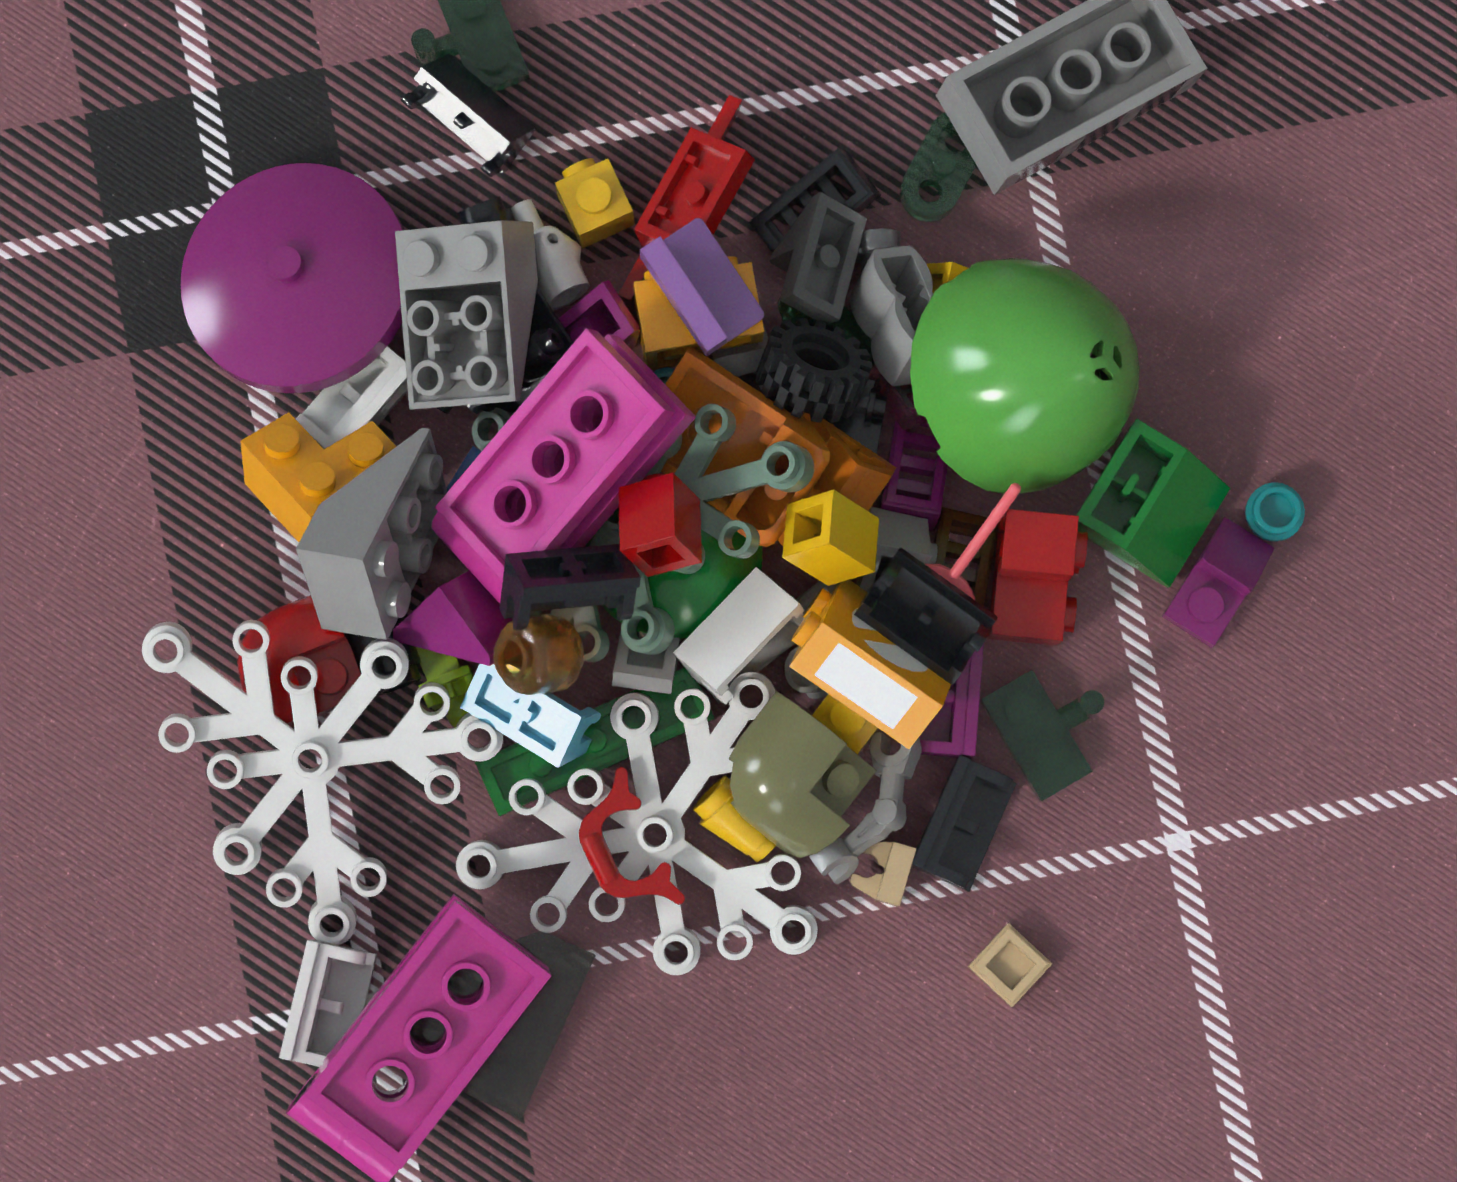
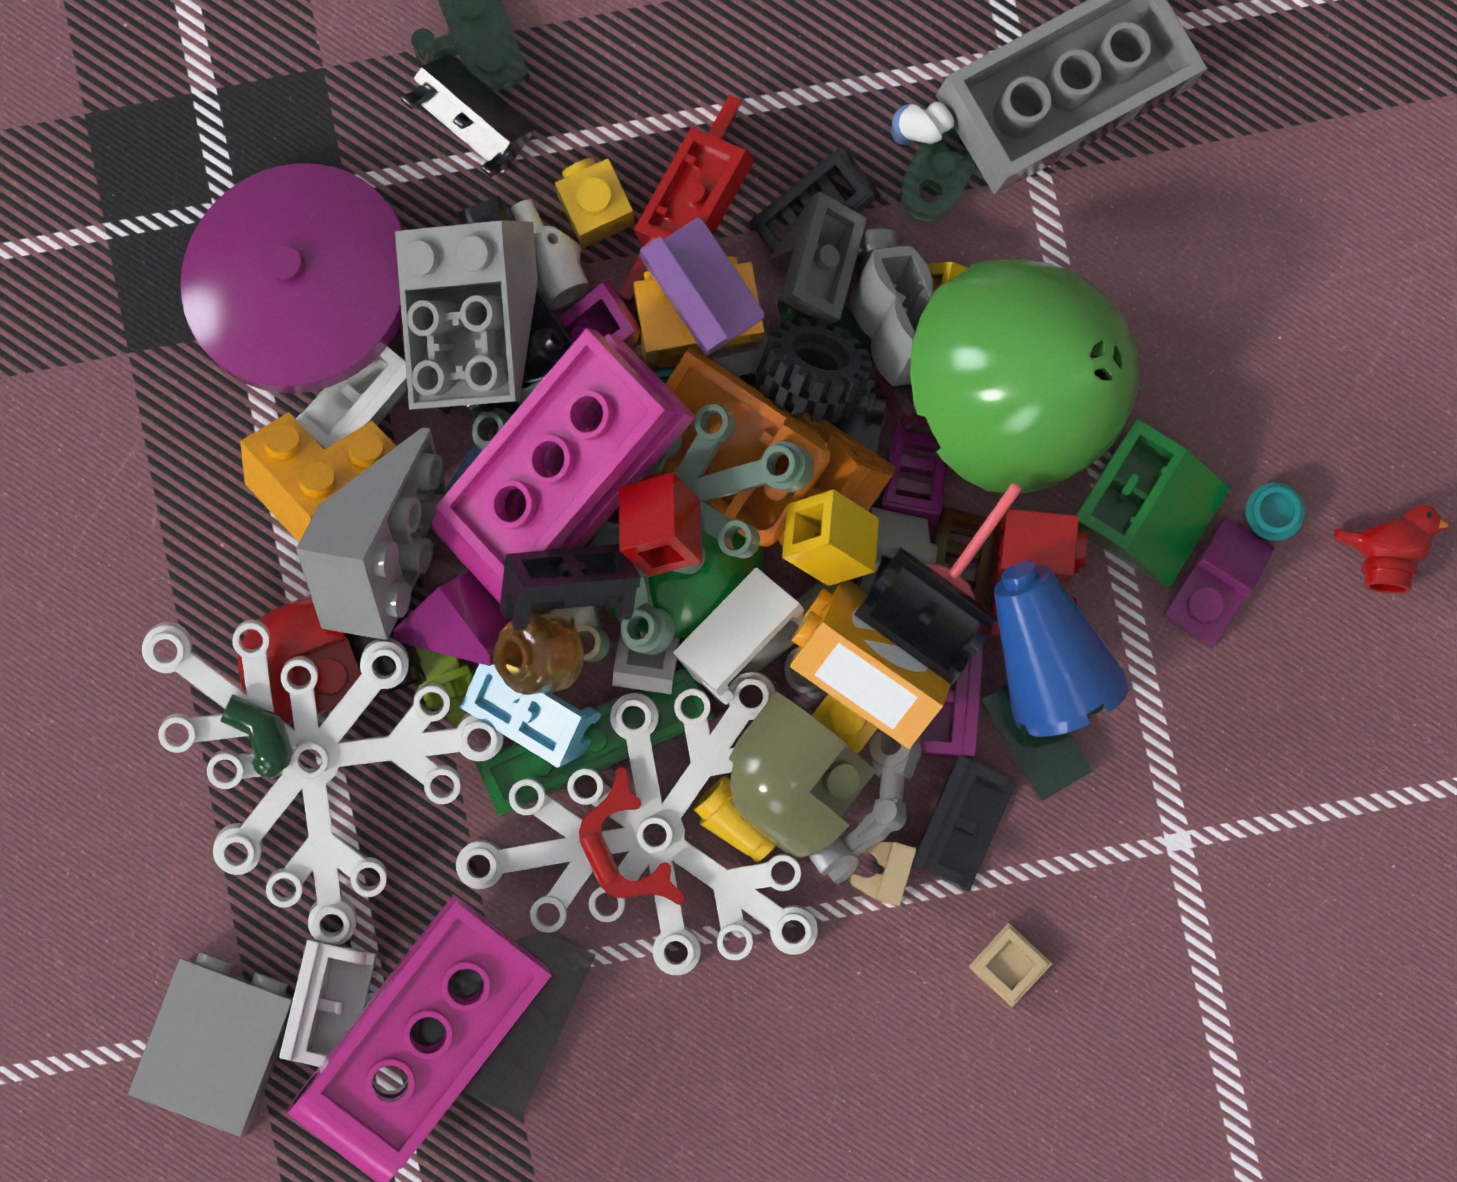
none -> light grey brick [128,951,293,1137]
none -> dark green arm [220,694,292,778]
none -> white arm [891,102,954,145]
none -> blue cone [994,561,1130,737]
none -> red animal [1333,505,1449,594]

